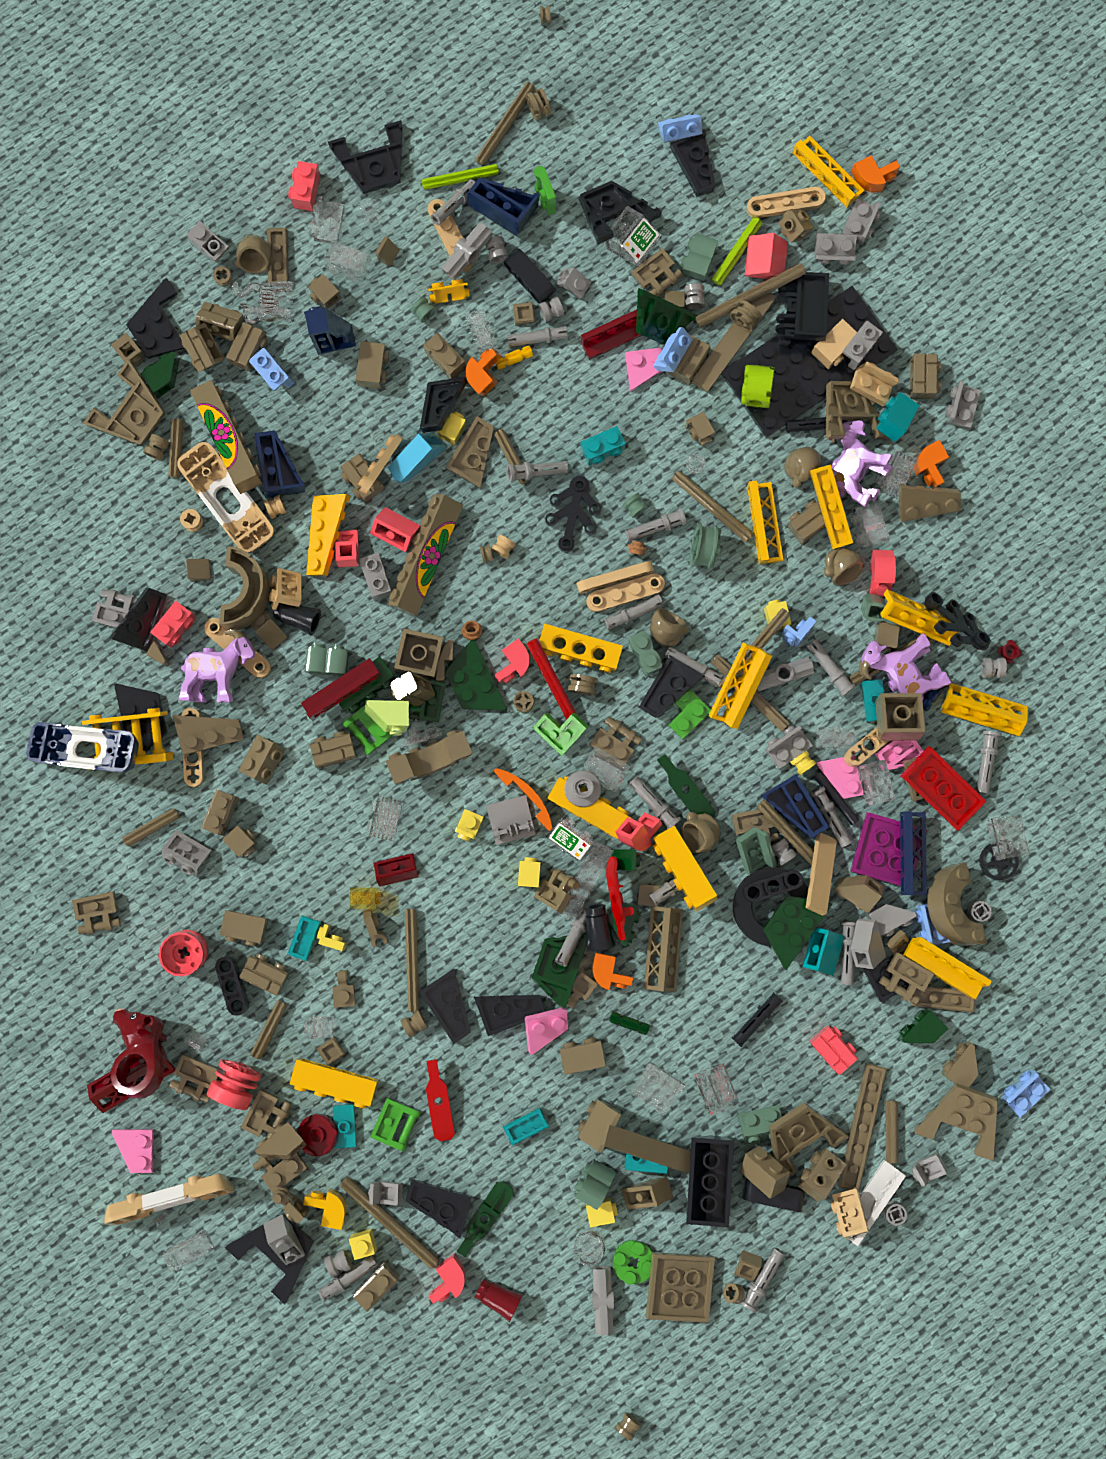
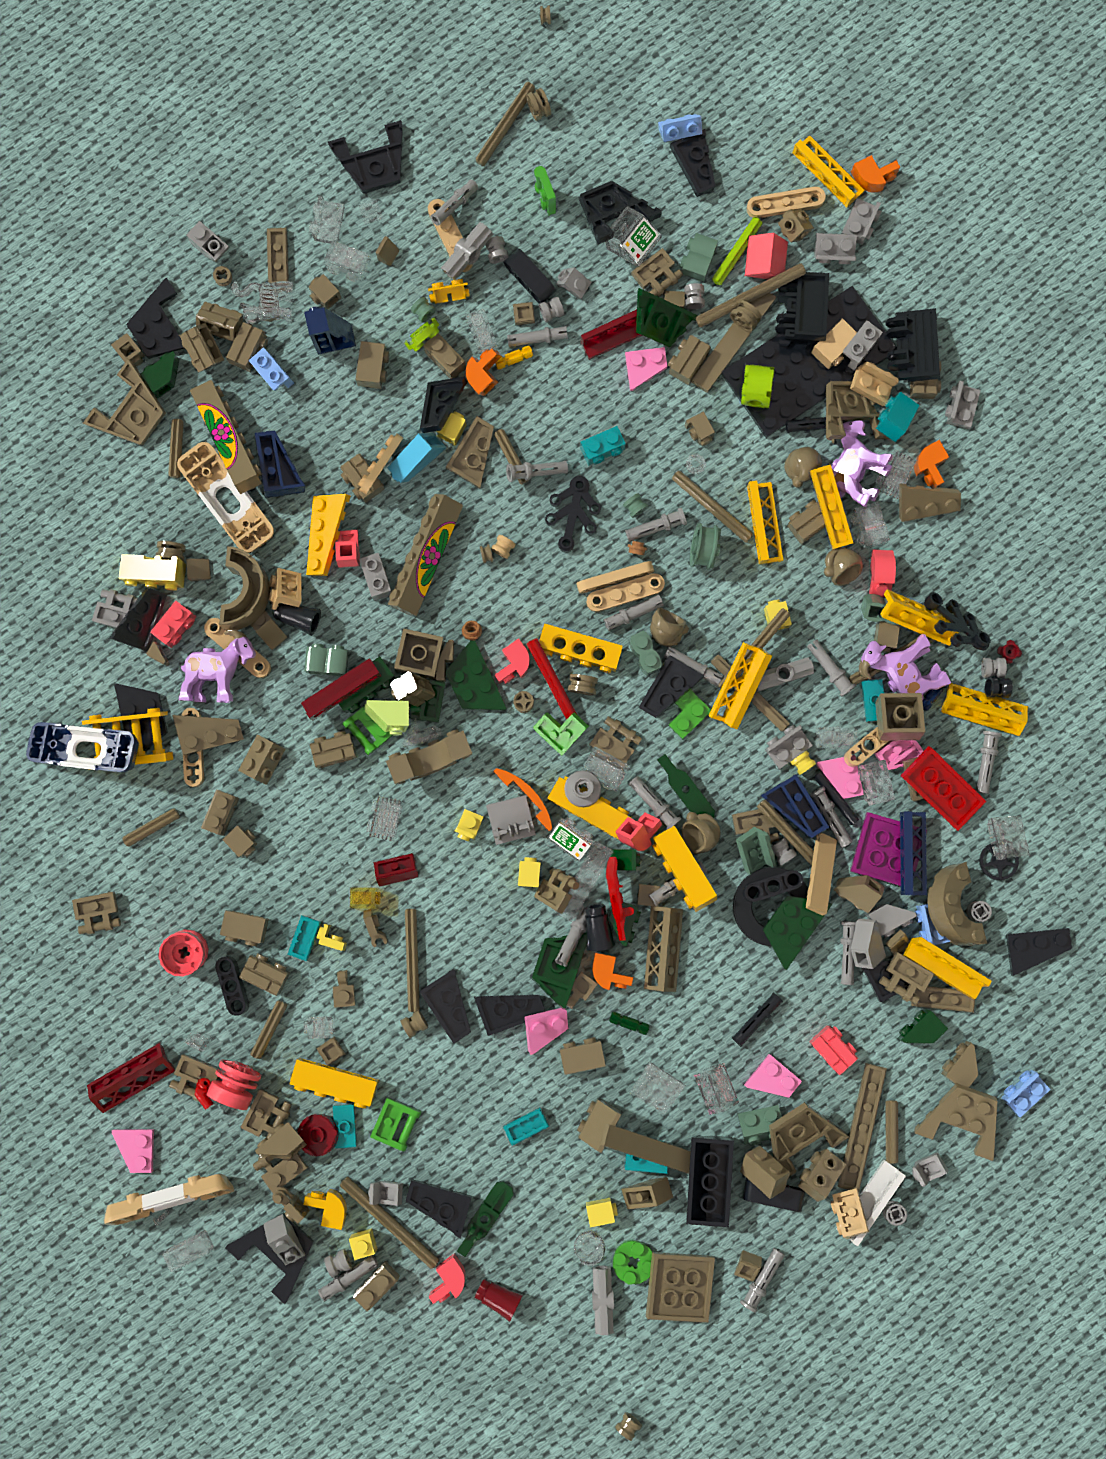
dark red animal [110,1008,167,1099] -> none
dark tan wheel [143,434,170,461] -> none
light grey bracket [162,830,211,877] -> none
tan wheel [180,509,203,532] -> none
dark tan piece [234,234,270,274] -> none
tan wheel [264,495,287,519] -> none
coral brick [288,161,320,211] -> none
coral brick [370,507,421,552] -> none
lime axle [422,164,499,190] -> none
red piece [426,1059,455,1141] -> none
dark blue wedge [467,177,540,236] -> none
sand green brick [574,1159,616,1210] -> none
light blue bracket [653,327,693,372] -> none
dark tan bush [723,1283,745,1304] -> none
light blue bracket [781,617,816,648] -> none
teal brick [802,927,844,976] -> none
none -> wedge [119,555,186,591]
none -> dark tan wheel [155,541,186,562]
none -> red arm [195,1078,214,1110]
none -> lime plate [404,318,440,352]
none -> bright pink wing [744,1054,802,1098]
none -> black hinge [886,308,940,382]
none -> black wheel [984,677,1013,698]
none -> black wing [1006,928,1072,976]

